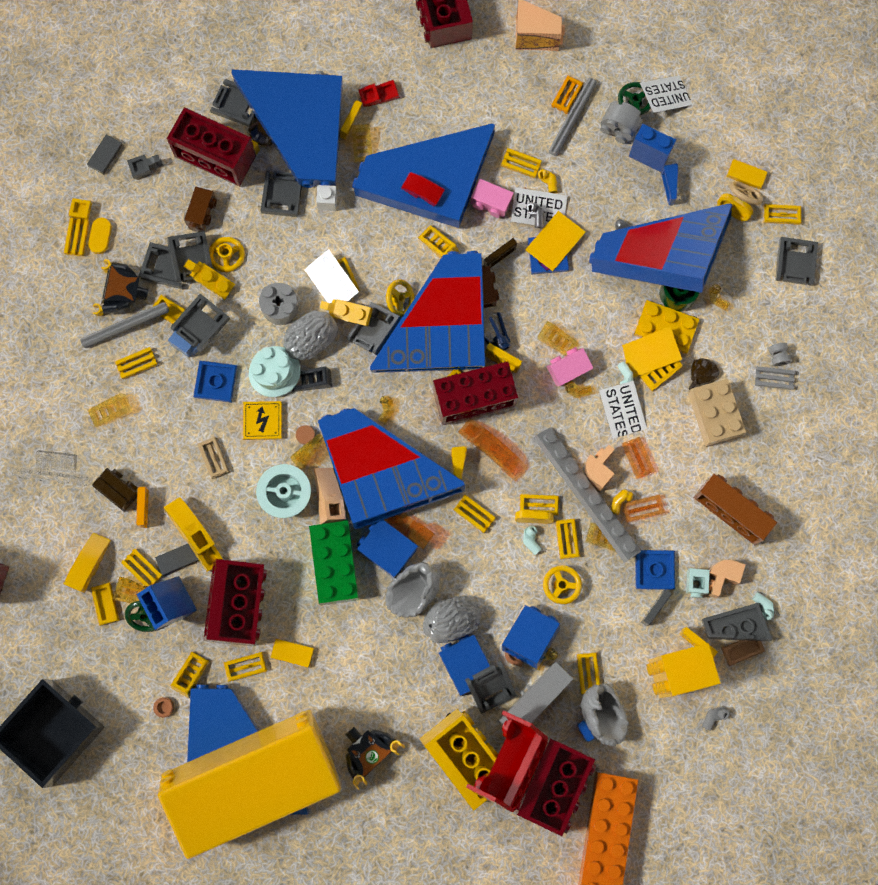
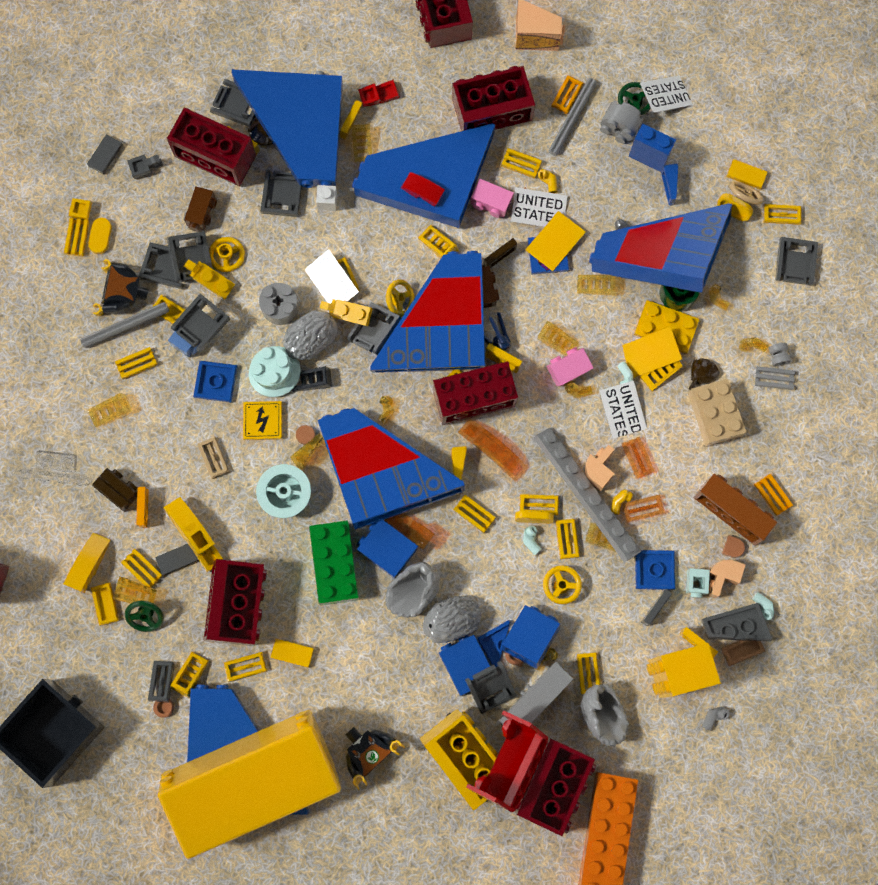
blue brick [136,576,197,630] -> none
light nougat slope [314,468,346,524] -> none
flat silver arm [526,202,544,228] -> none
blue tile [576,720,594,742] -> none
none -> dark grey tile [148,661,174,703]
none -> dark red brick [452,66,535,131]
none -> blue tile [477,620,510,668]
none -> clear yellow slope [577,275,617,296]
none -> nougat tile [722,535,745,558]
none -> clear yellow arm [739,337,768,352]
none -> light orange tile [754,473,793,516]

